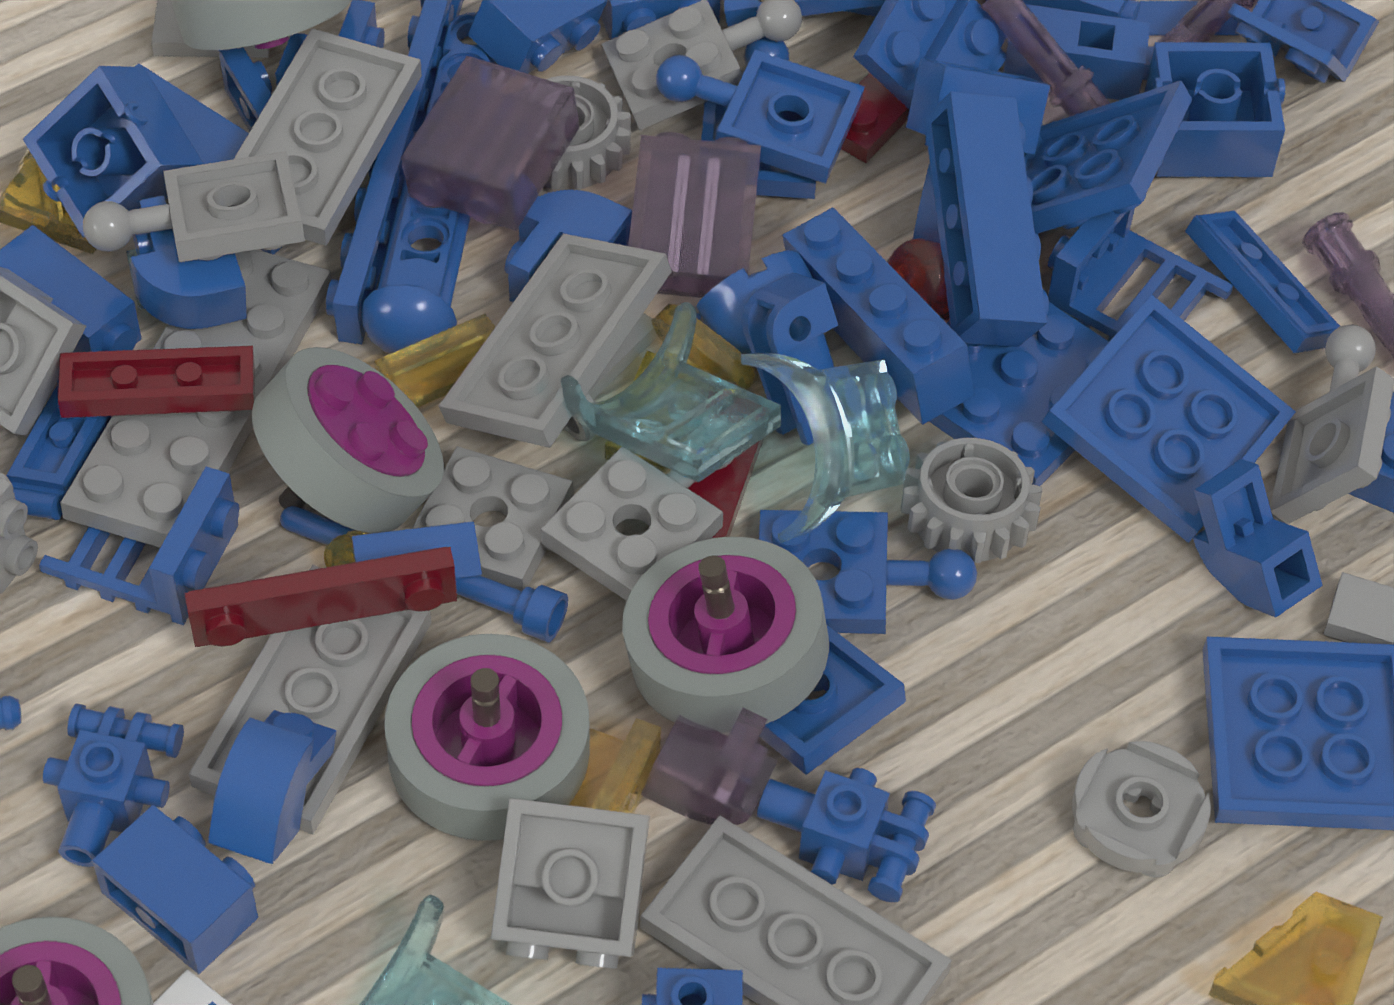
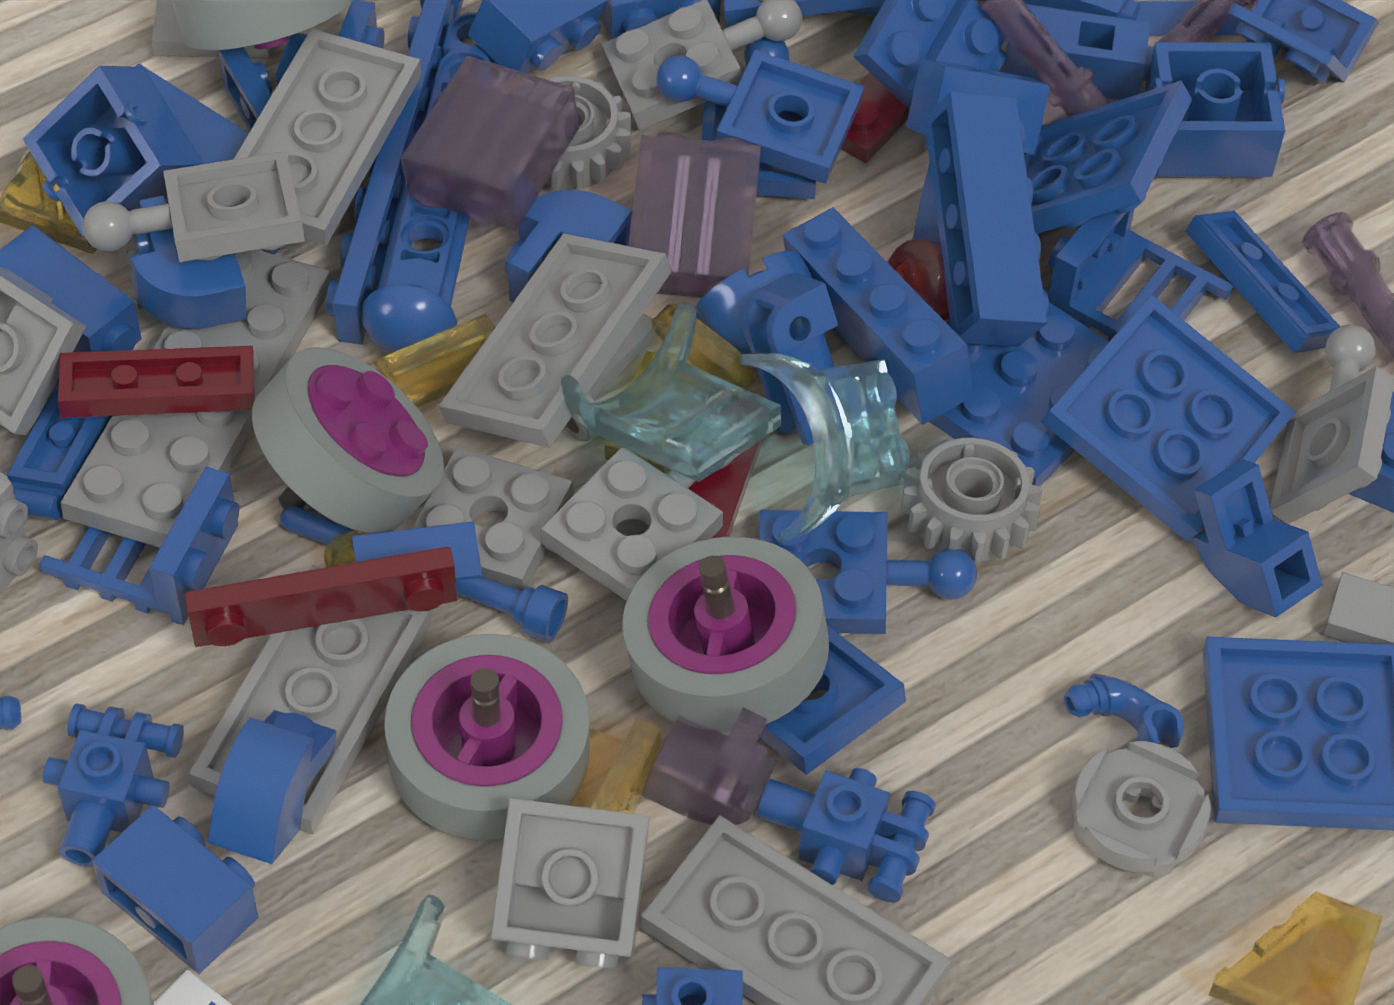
none -> blue piece [1064,673,1184,748]

